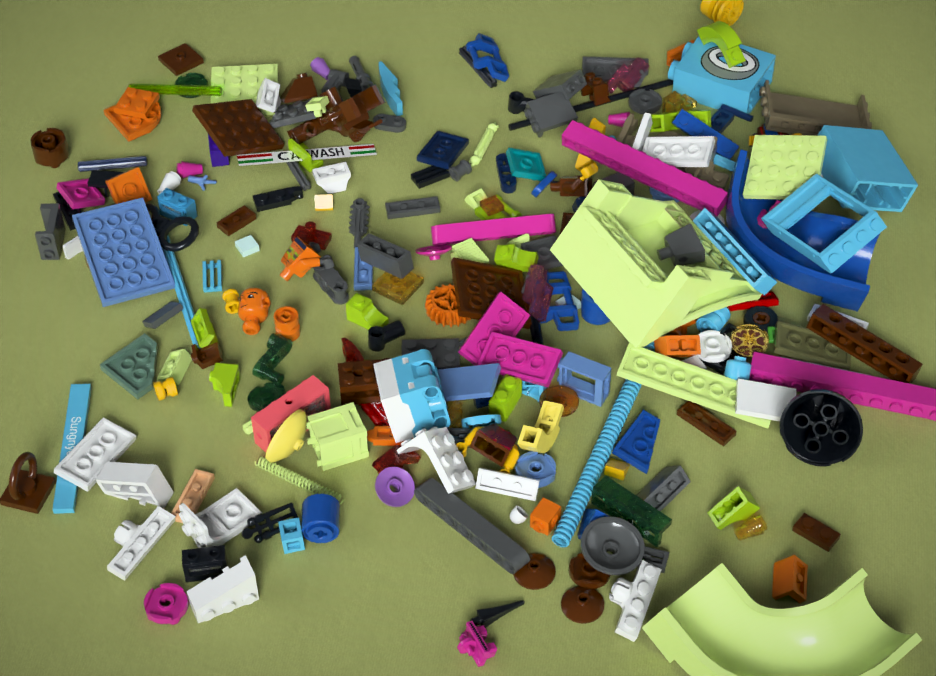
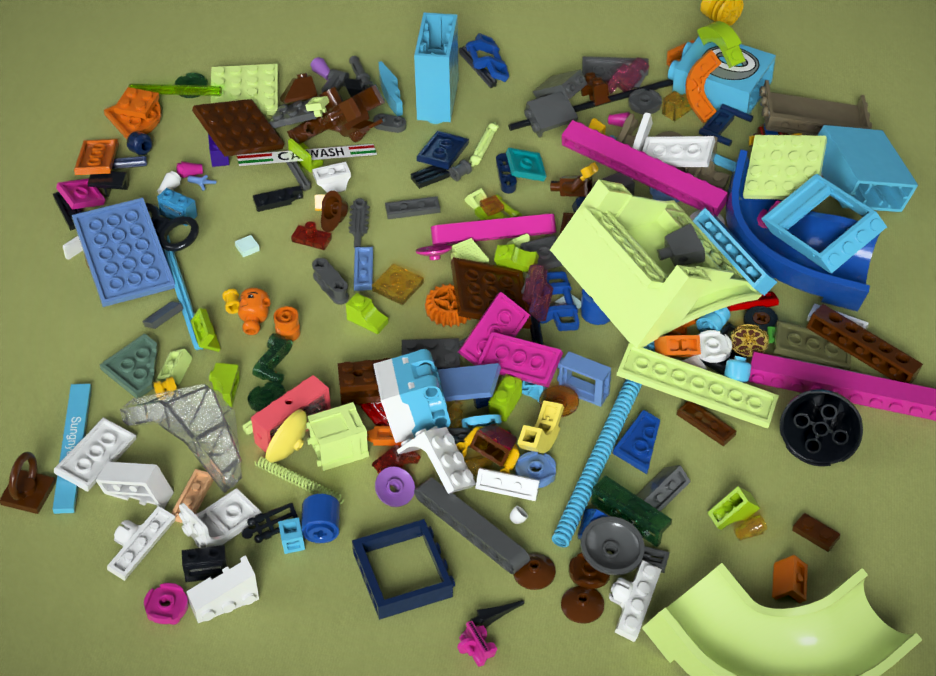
reddish brown brick [31,128,69,168] -> none
dark grey panel [35,203,66,260] -> none
orange plate [105,167,153,204] -> none
reddish brown plate [158,43,204,76] -> none
reddish brown bracket [191,342,223,369] -> none
medium azure tile [202,260,222,293] -> none
reddish brown plate [216,205,256,236] -> none
white slope [256,78,281,113] -> none
orange torso [280,236,334,281] -> none
clear red slope [341,337,364,362] -> none
dark grey brick [357,233,414,279] -> none
black piece [368,320,405,352] -> none
black piece [508,91,534,114] -> none
orange brick [530,497,561,536] -> none
blue tile [531,171,558,198] -> none
yellow slope [575,153,597,171] -> none
yellow slope [604,458,630,481] -> none
lime arch [650,110,711,132] -> none
blue plate [672,109,739,160] -> none
white tile [735,379,796,421] -> none
none -> orange tile [74,139,119,175]
none -> clear panel [120,384,242,493]
none -> dark blue head [126,131,153,155]
none -> reddish brown piece [321,191,348,232]
none -> dark blue window [352,519,455,620]
none -> medium azure brick [414,13,459,124]
none -> clear yellow cone [465,456,493,477]
none -> orange plate [686,50,721,123]

